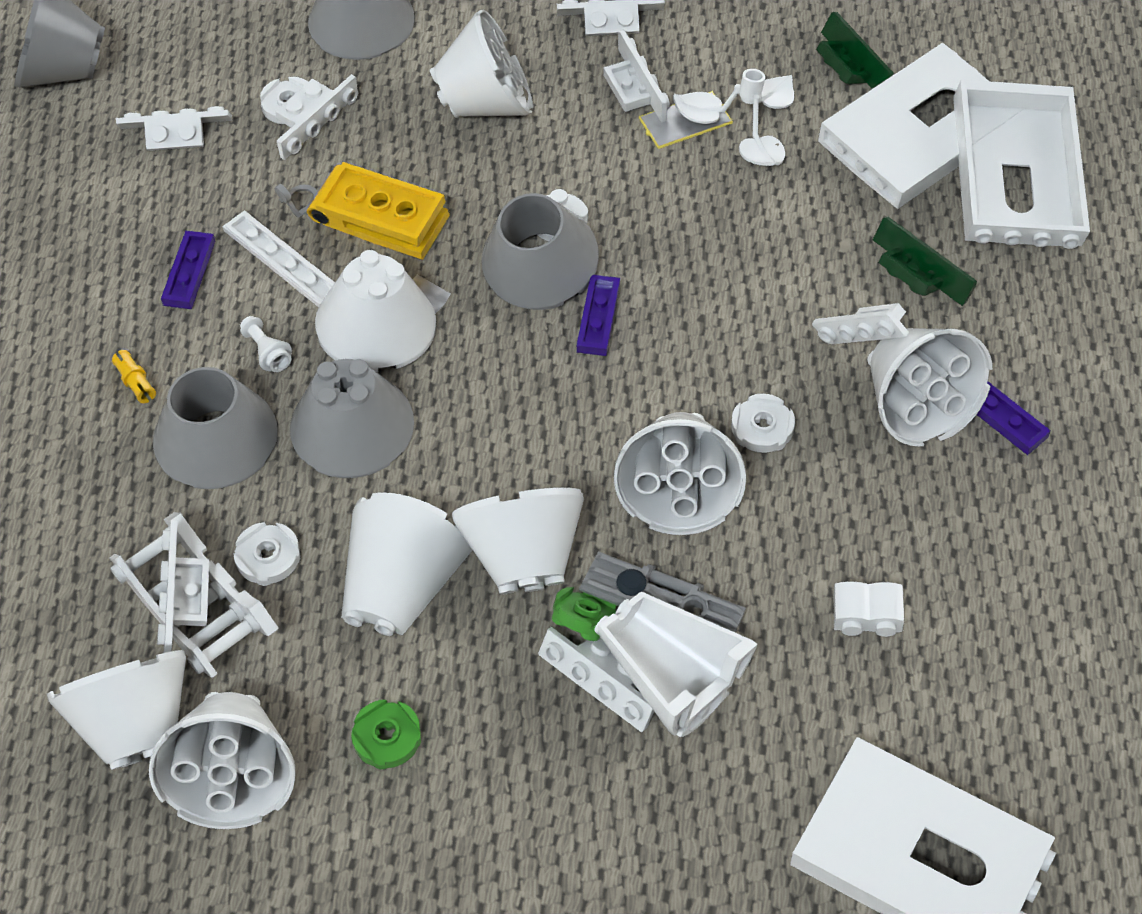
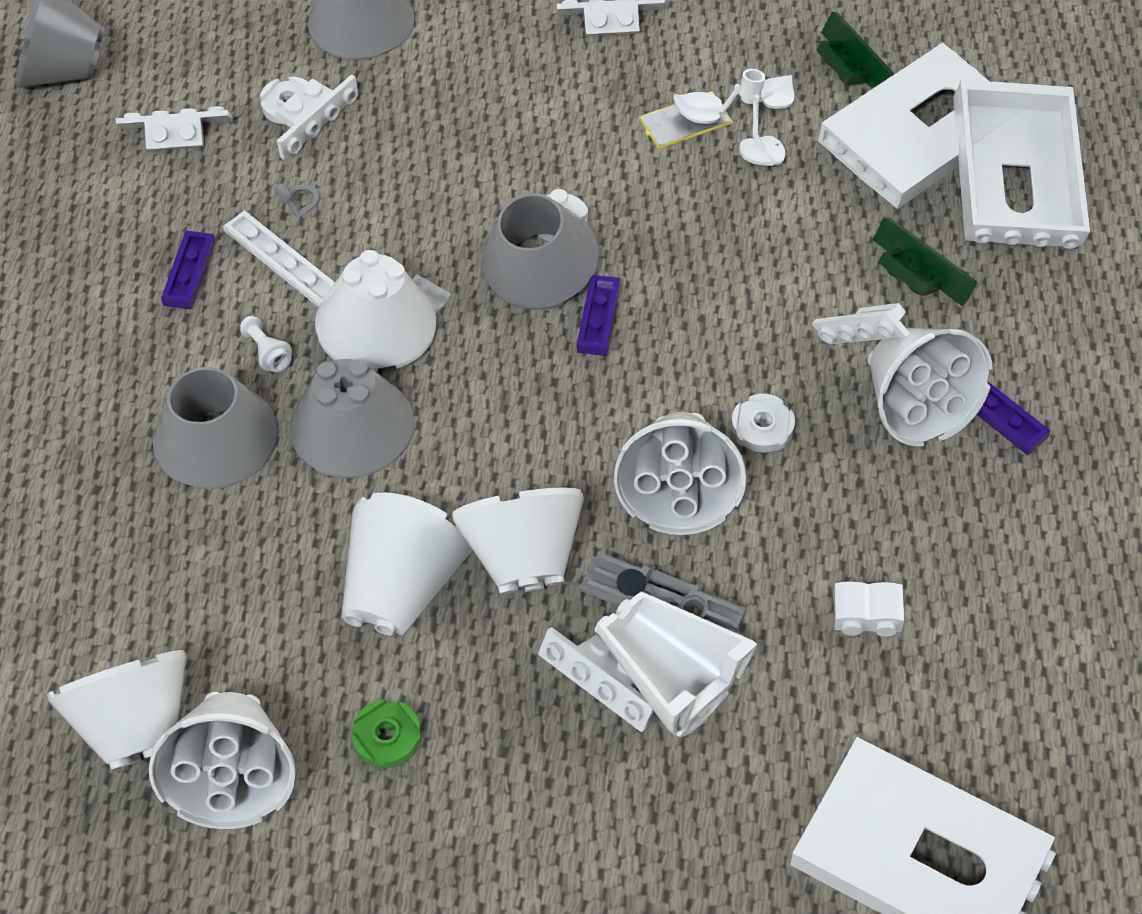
white fence [109,512,279,678] -> none
yellow pin [112,350,156,404] -> none
white bracket [157,519,209,653] -> none
white plate [234,522,301,586] -> none
yellow hinge [307,162,450,260] -> none
white cone [430,10,533,118] -> none
bright green plate [552,587,616,641] -> none
white bracket [604,30,670,123] -> none

